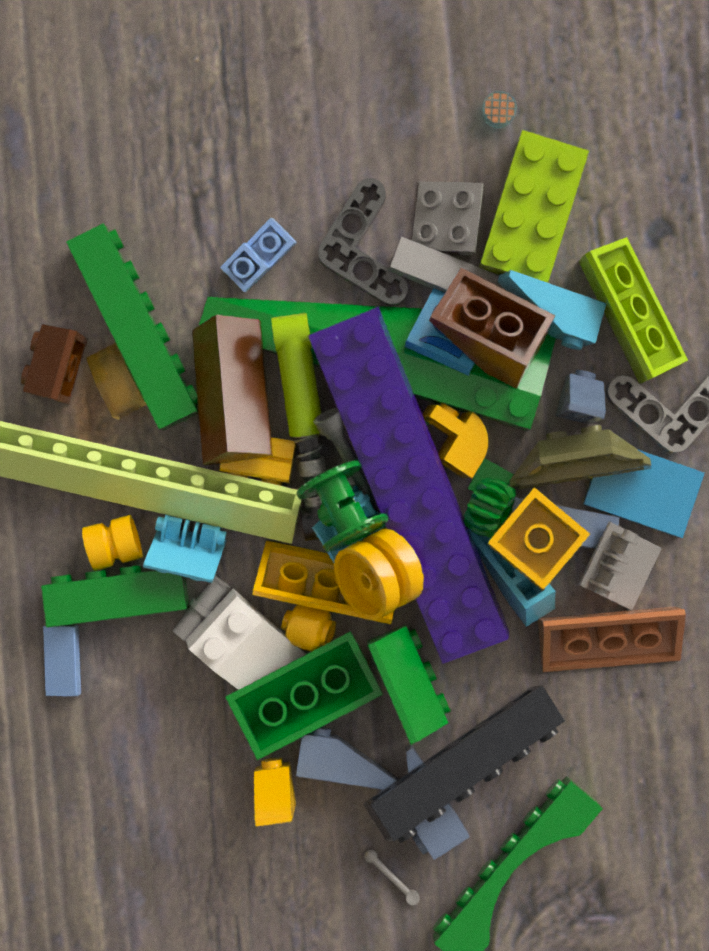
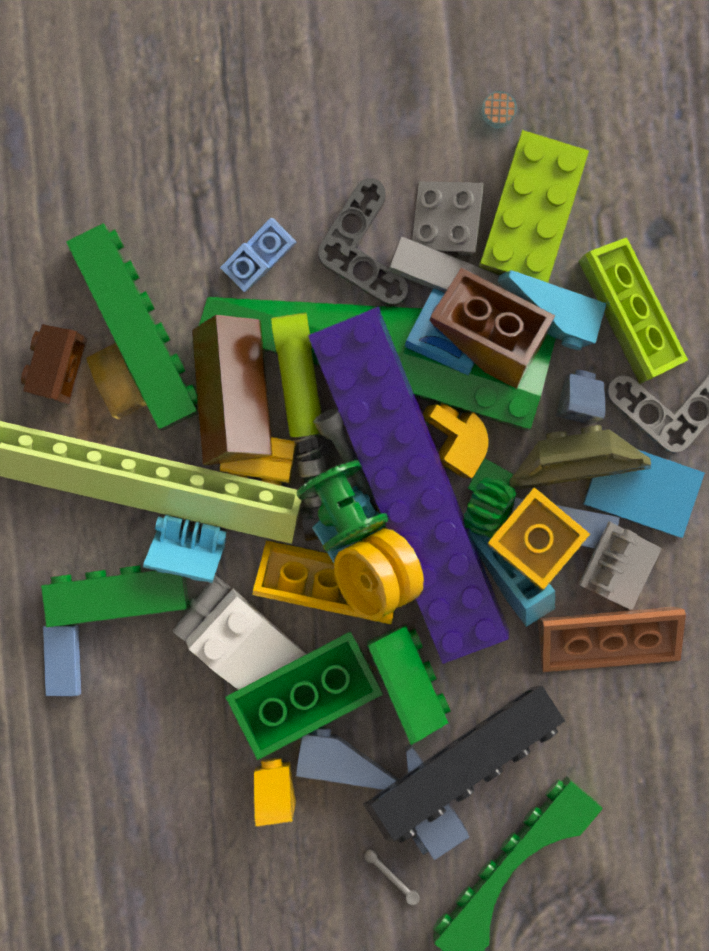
yellow wheel [82,515,143,571] -> none
yellow head [281,605,336,652] -> none

